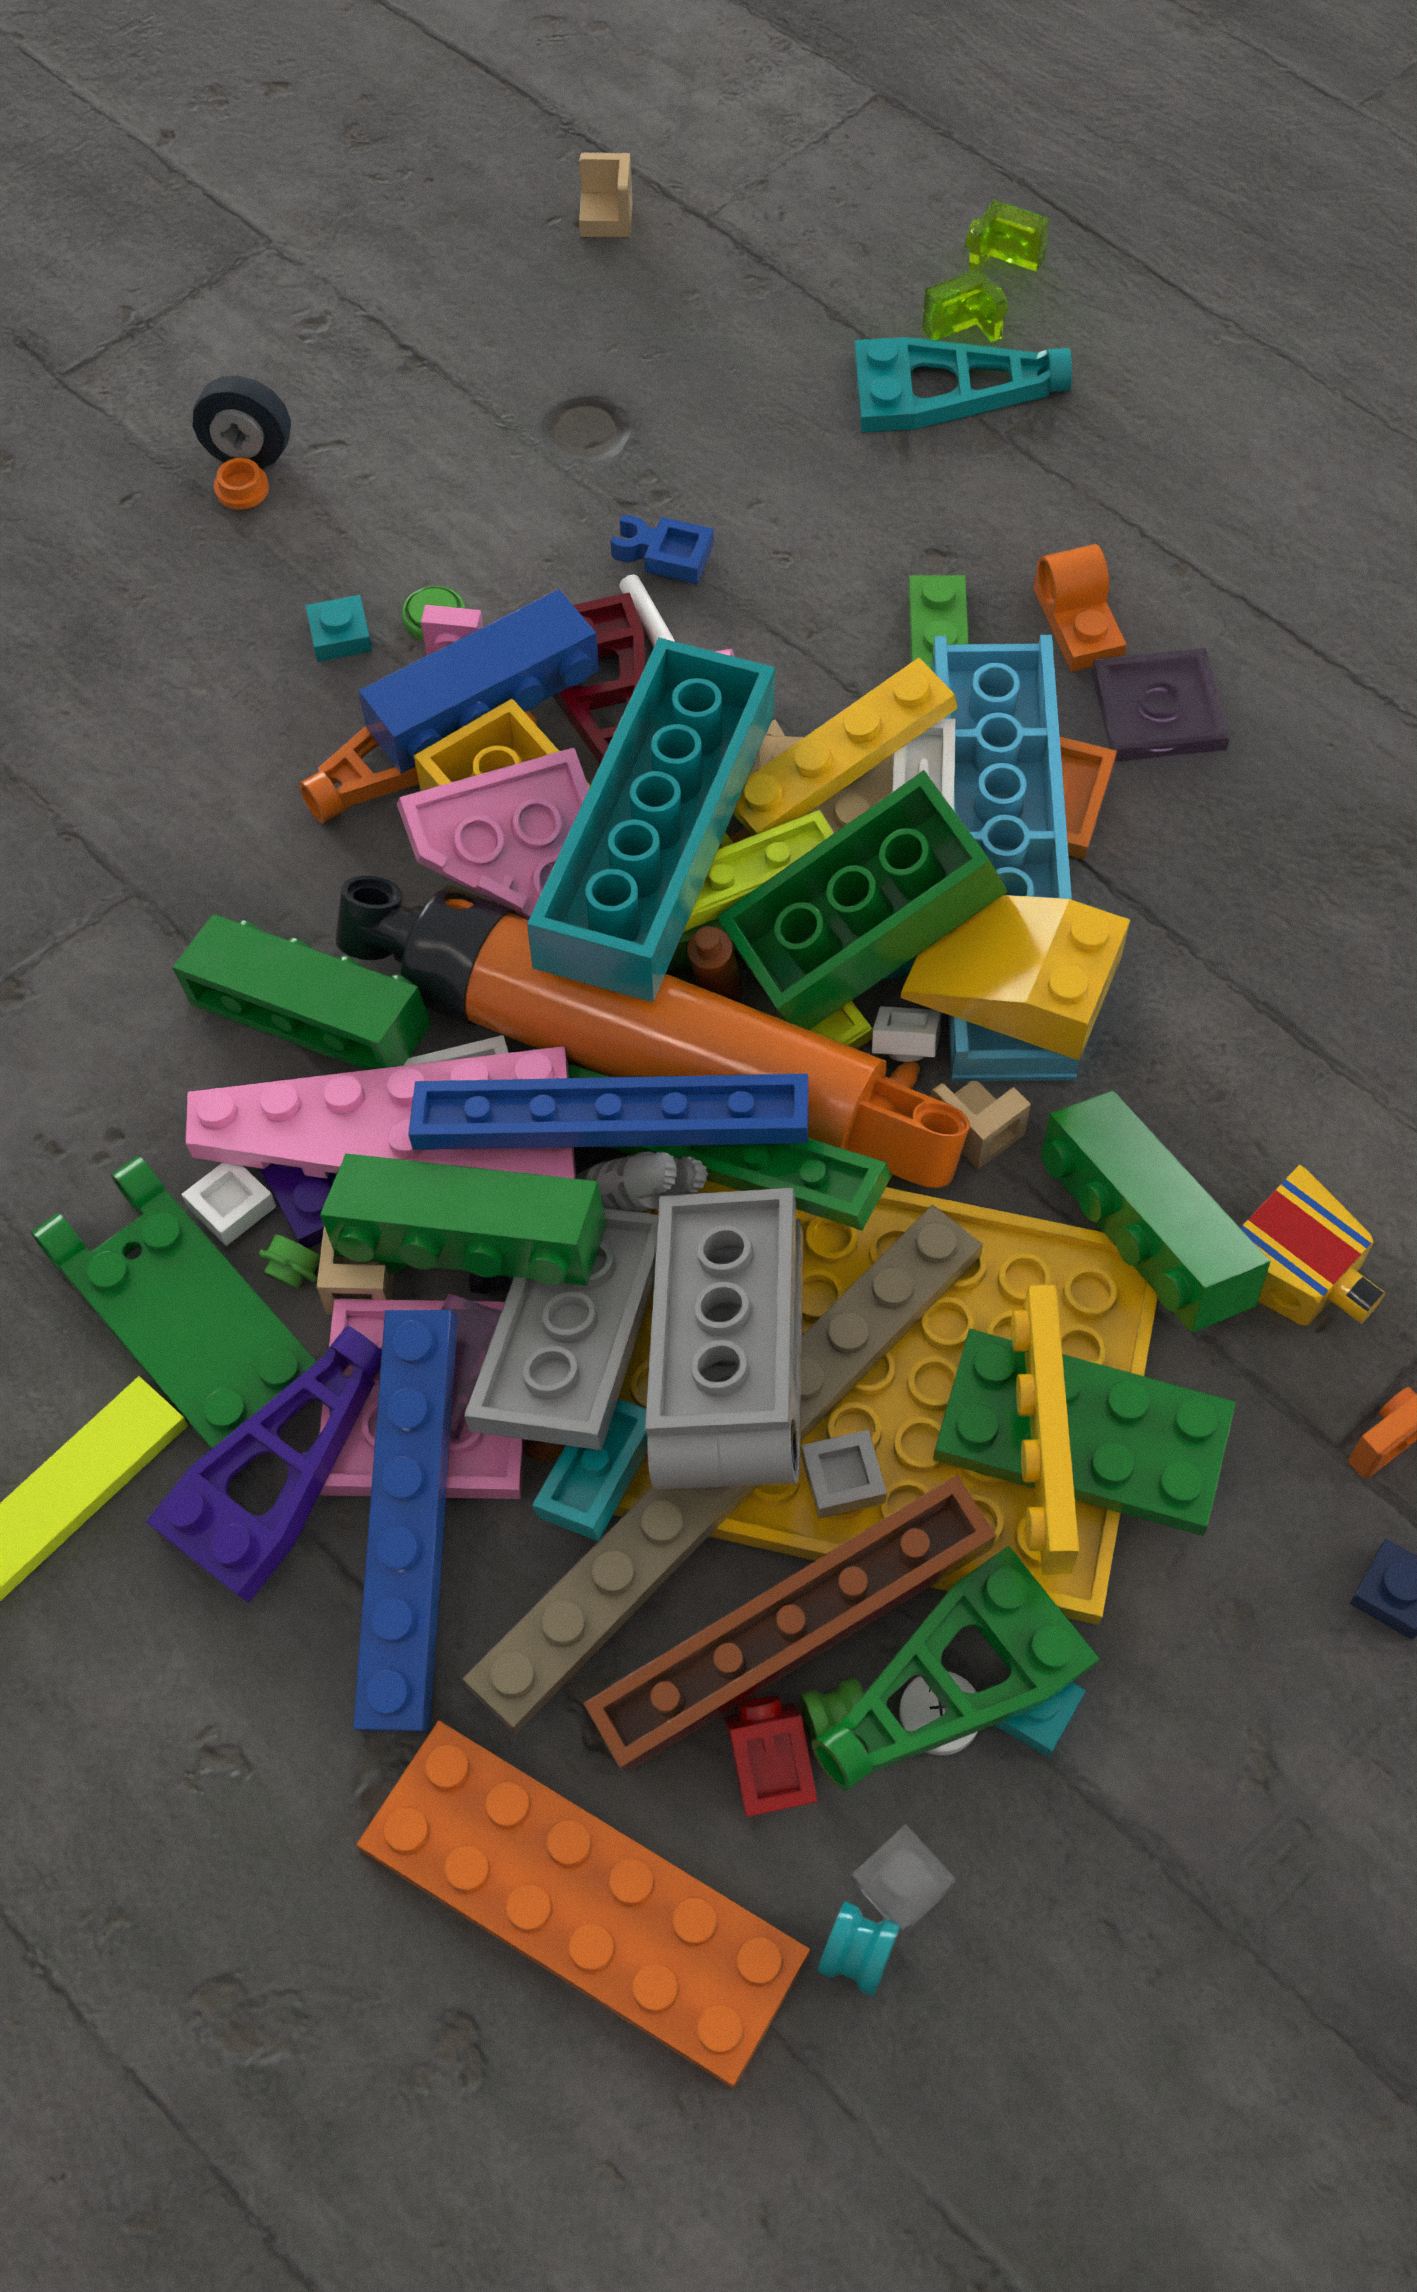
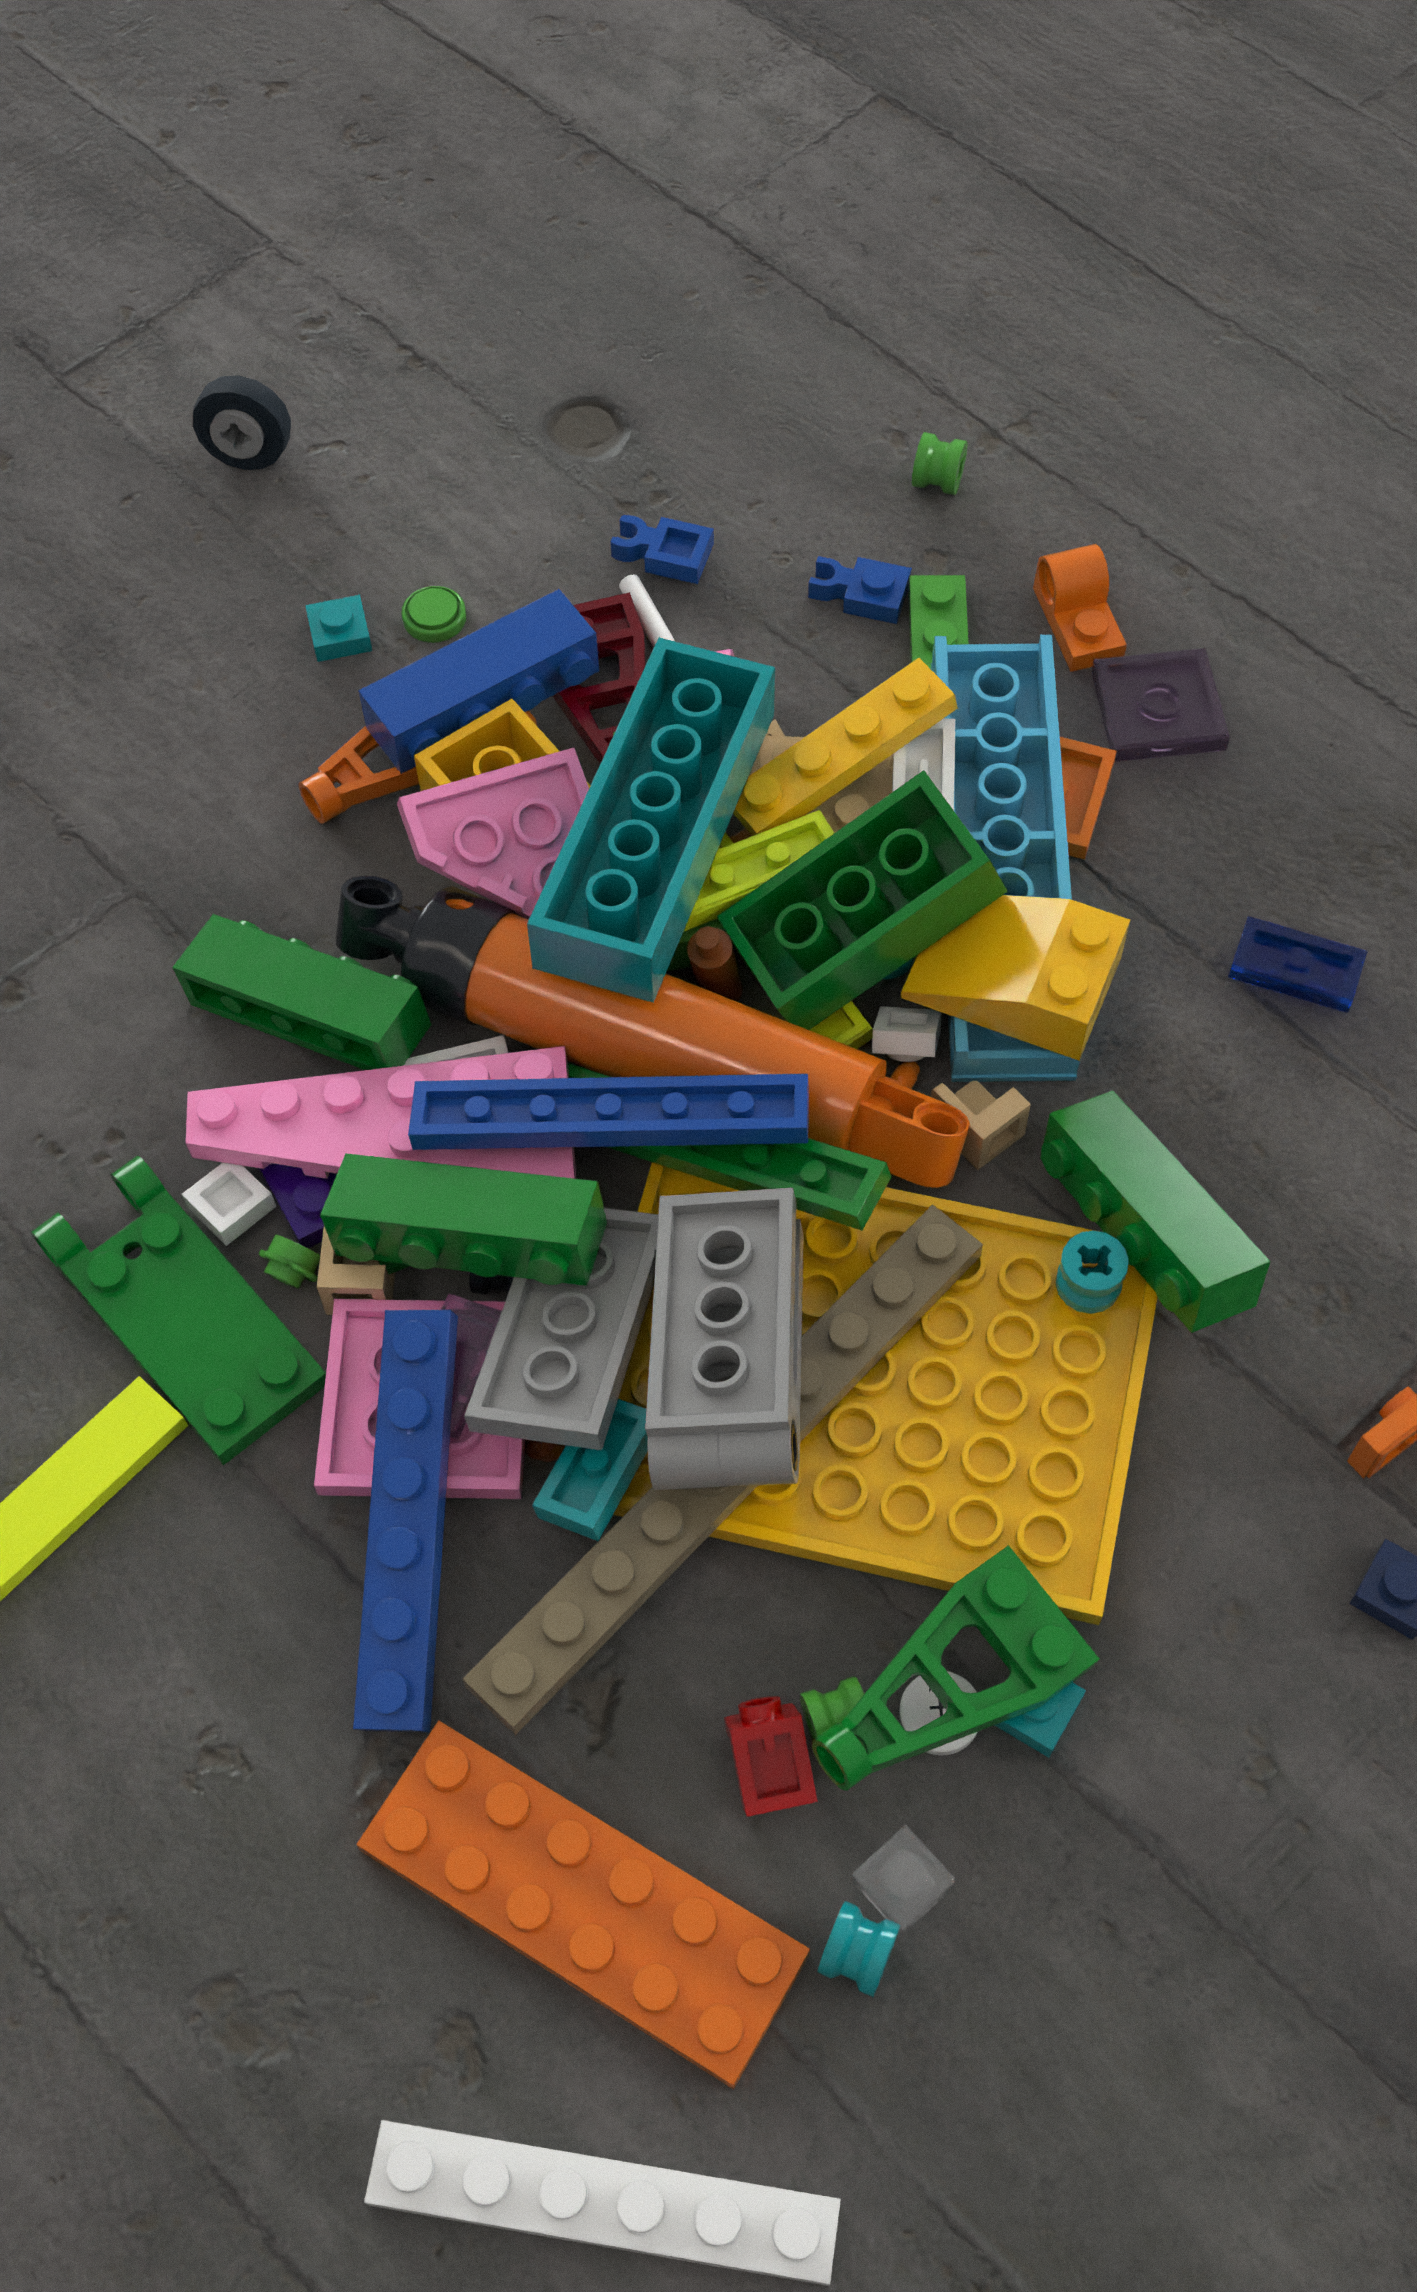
dark purple plate [146,1325,382,1603] -> none
orange plate [214,458,269,510] -> none
bright pink plate [421,605,483,655] -> none
light grey hinge [576,1151,709,1213] -> none
tan panel [579,153,633,237] -> none
dark orange brick [583,1475,996,1773] -> none
light grey plate [801,1430,887,1519] -> none
teal plate [854,337,1072,433] -> none
clear neon green bracket [922,267,1008,342] -> none
green plate [933,1329,1236,1536] -> none
clear neon green bracket [965,199,1050,273] -> none
yellow plate [1011,1285,1079,1575] -> none
torso [1240,1165,1386,1326] -> none
none -> white plate [364,2120,841,2286]
none -> blue plate [808,556,912,624]
none -> bright green wheel [912,432,968,495]
none -> teal wheel [1055,1230,1129,1314]
none -> clear blue plate [1228,916,1368,1013]

